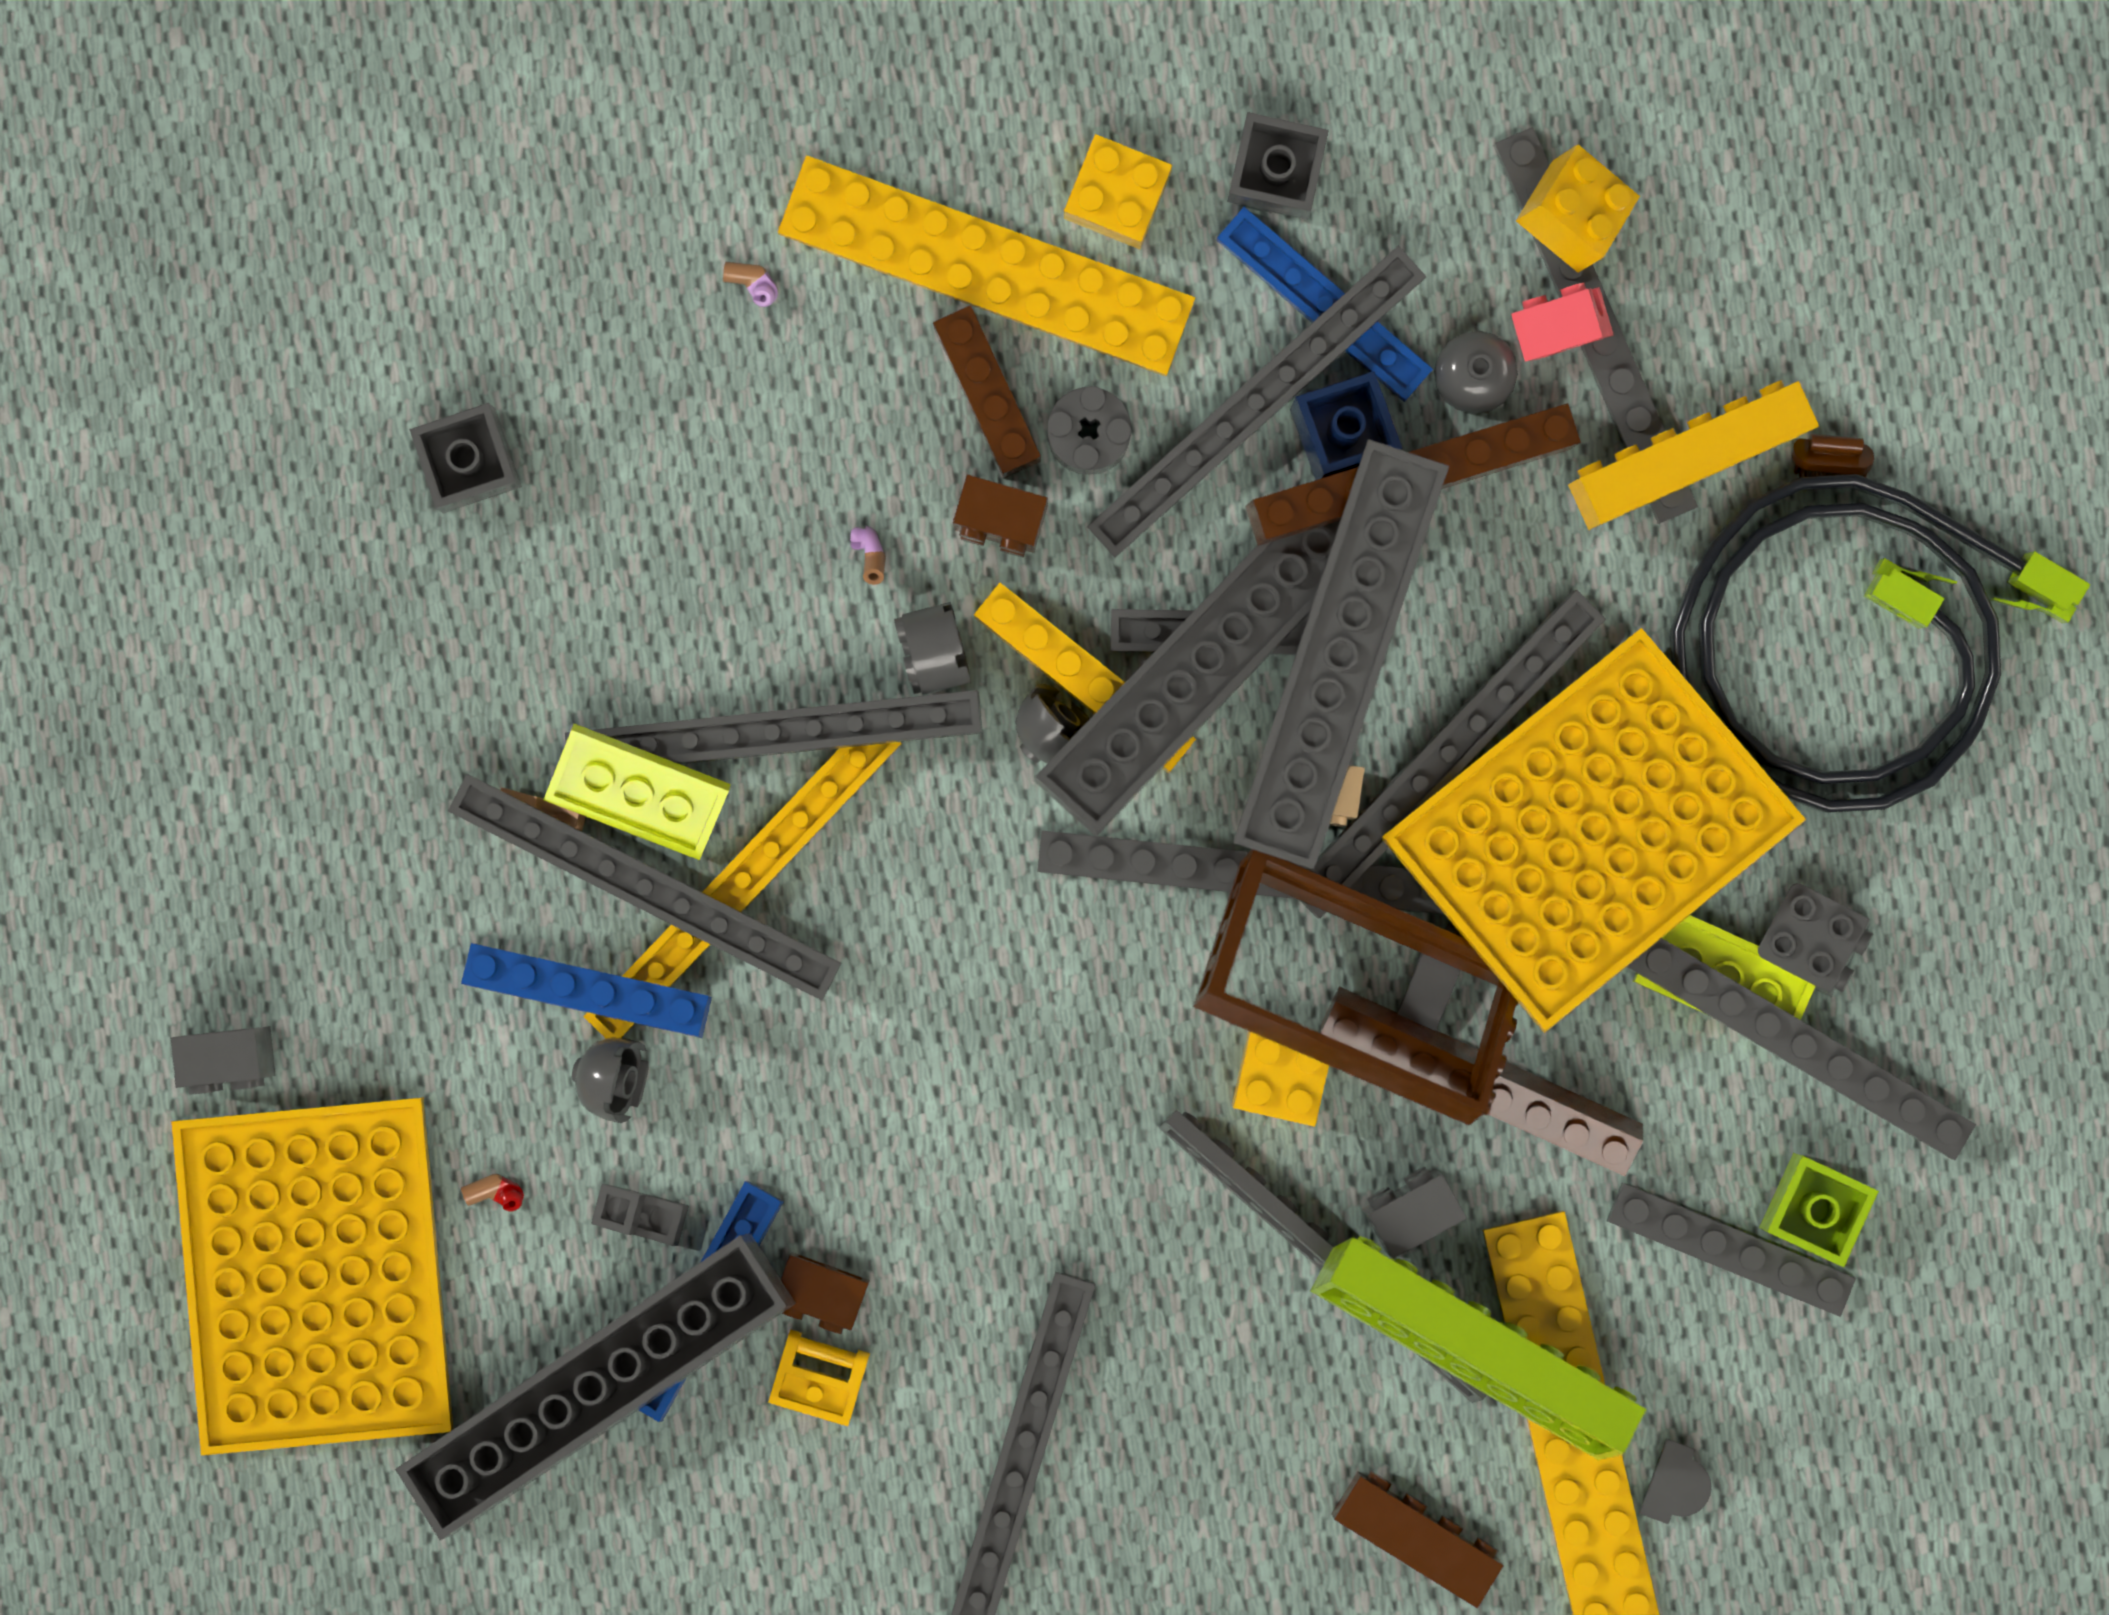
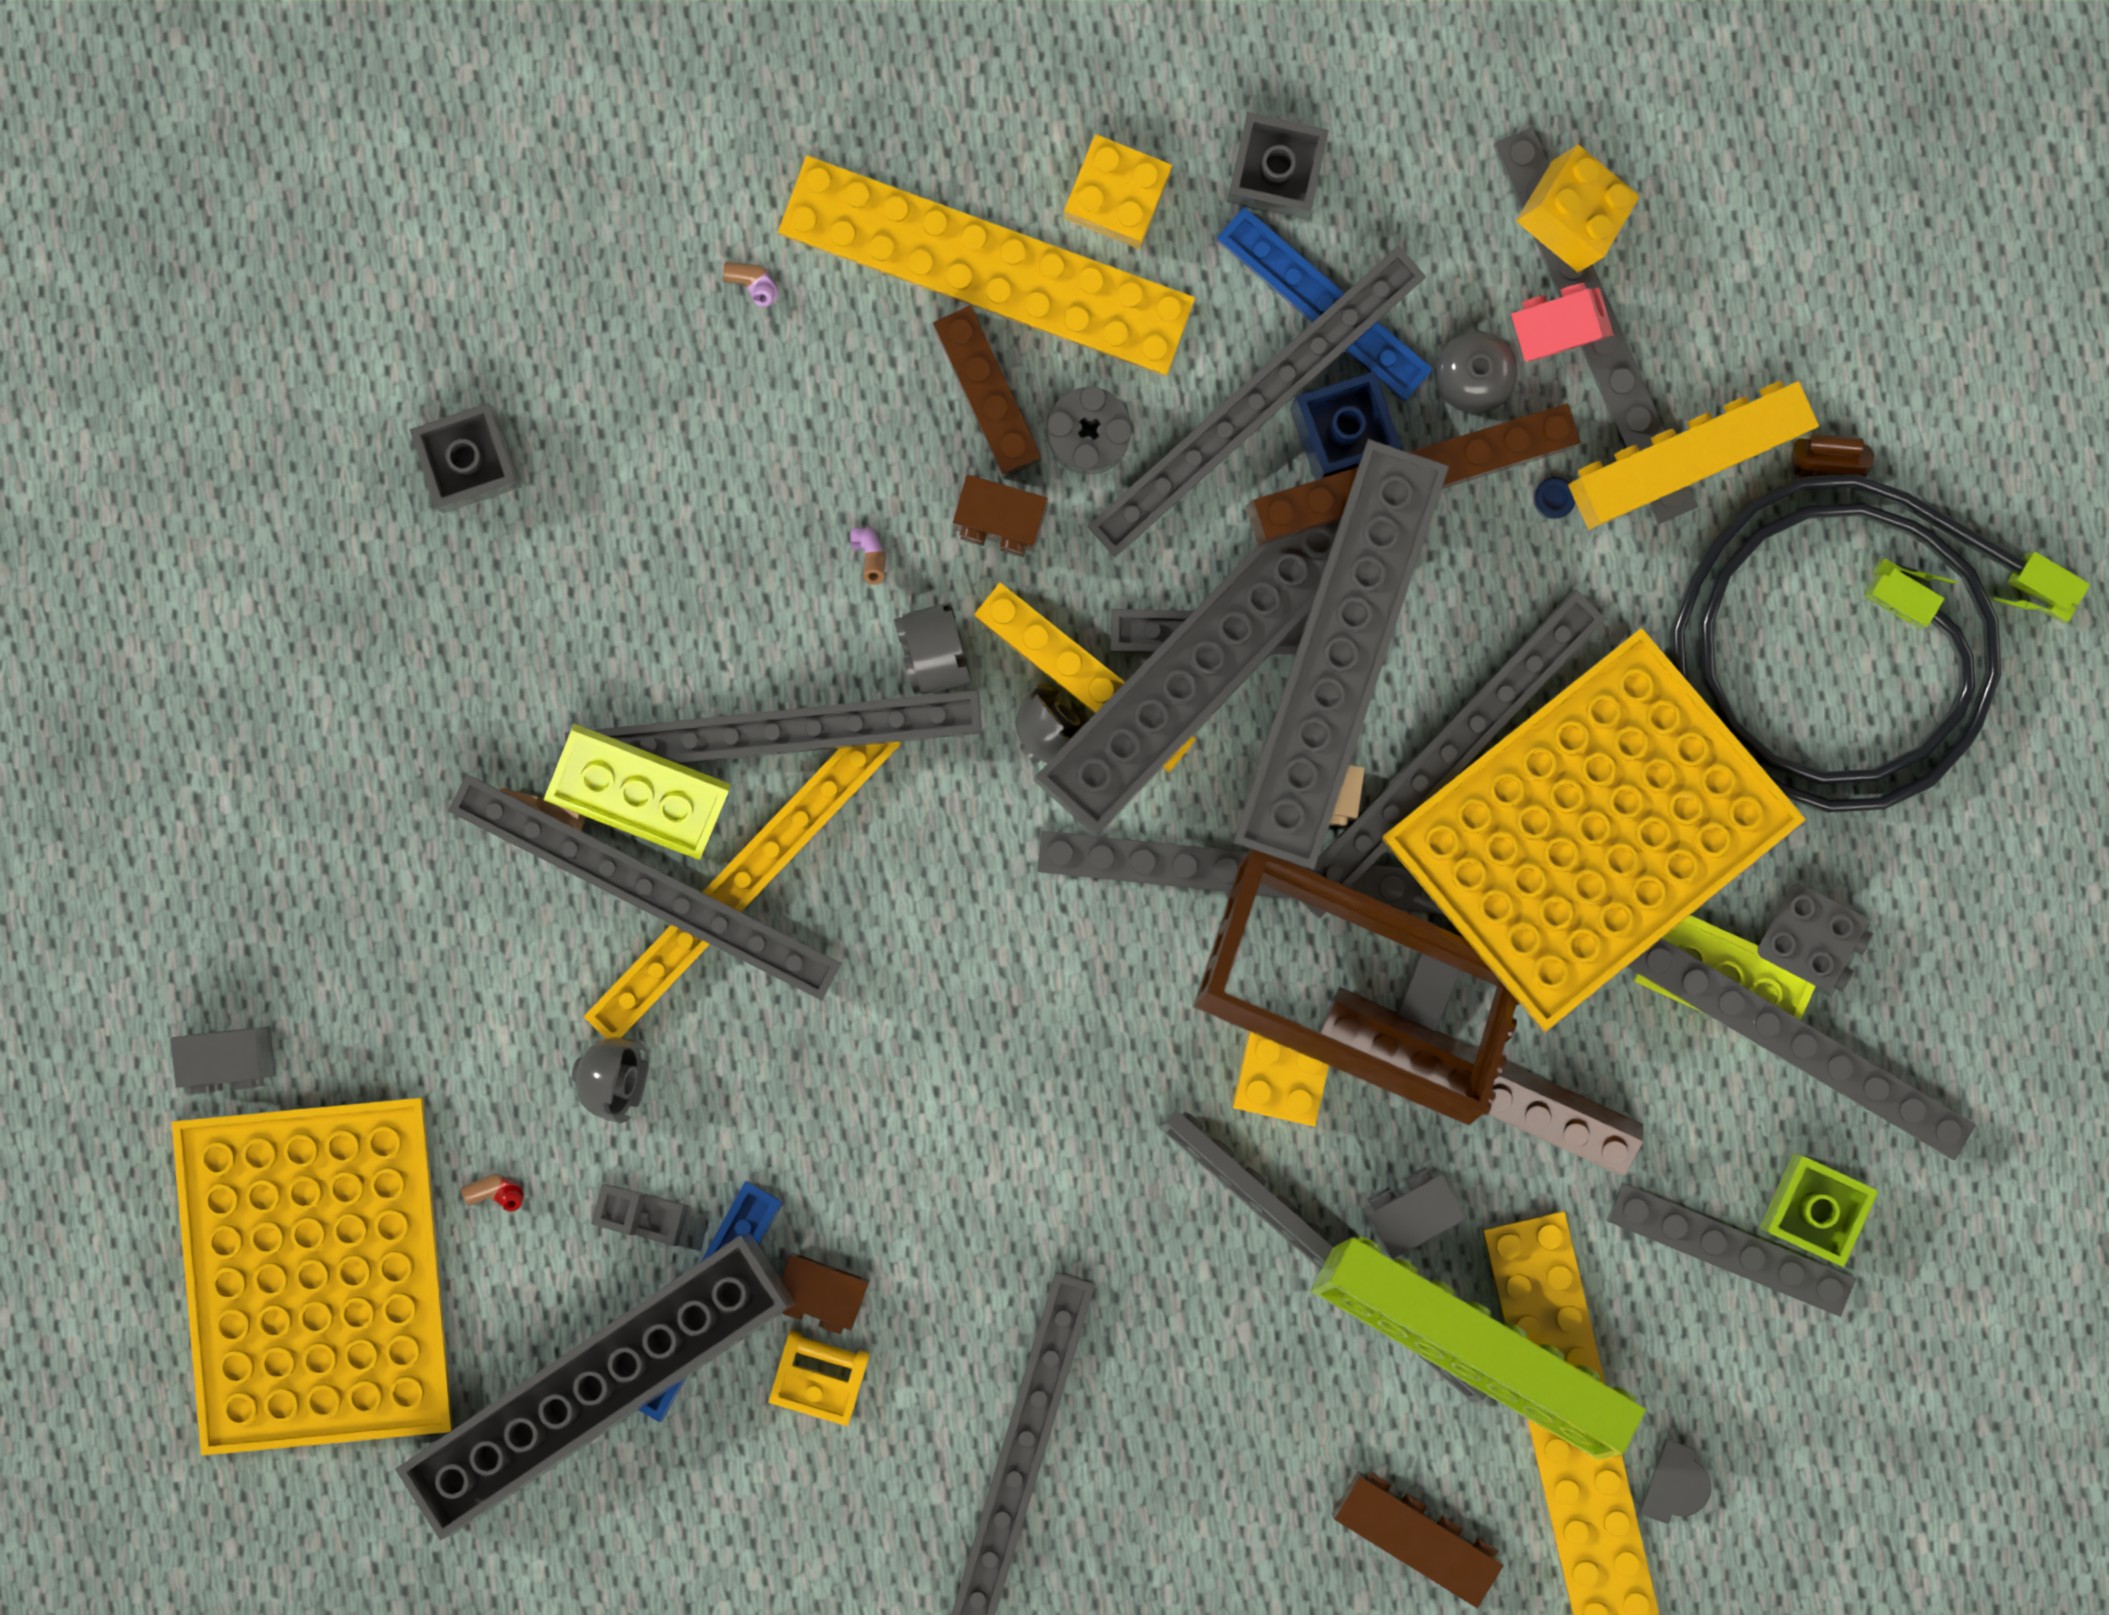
blue plate [461,943,712,1038] -> none
none -> dark blue tile [1533,477,1576,519]

